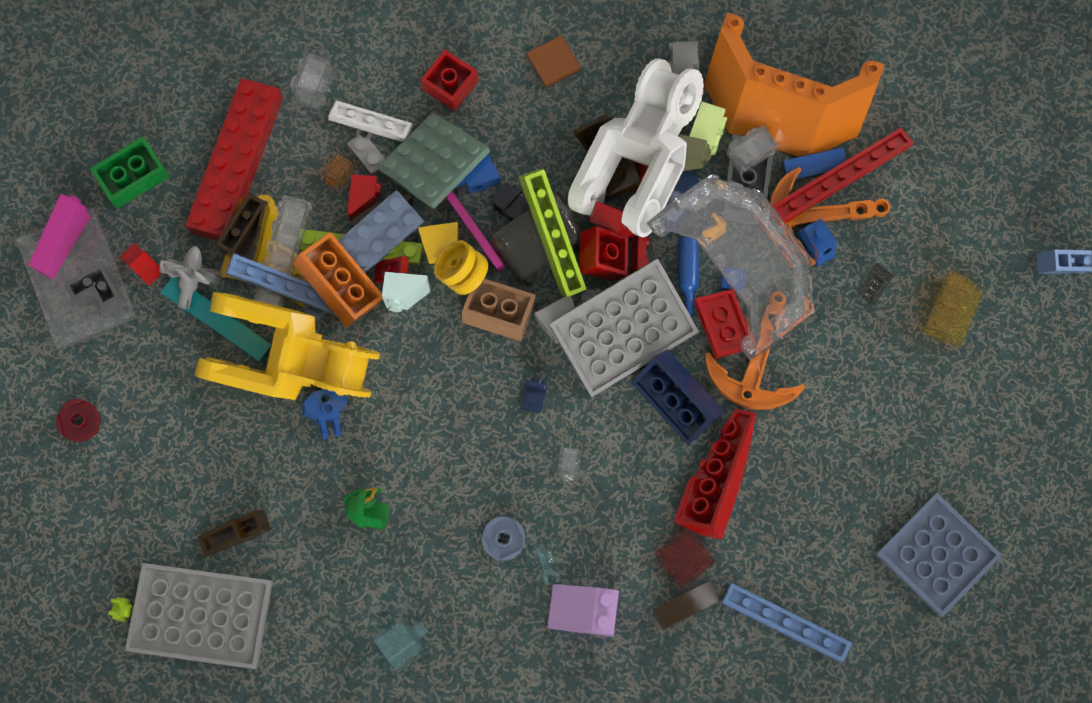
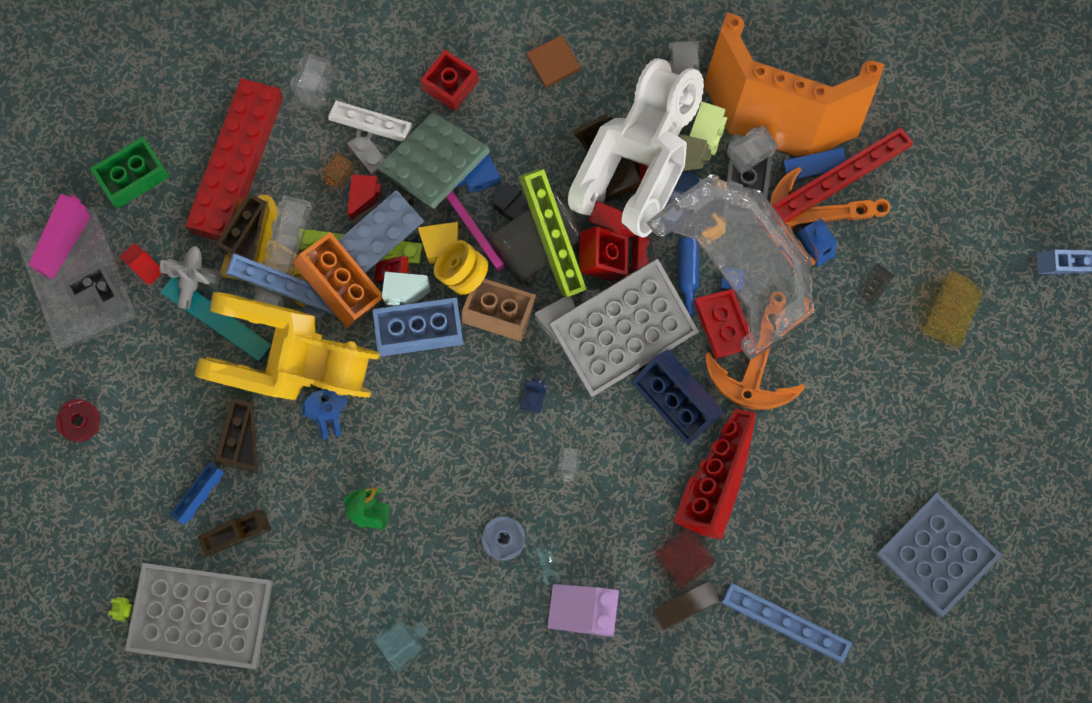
none -> blue plate [170,462,224,525]
none -> dark brown wedge [215,398,258,474]
none -> medium blue brick [373,298,464,357]

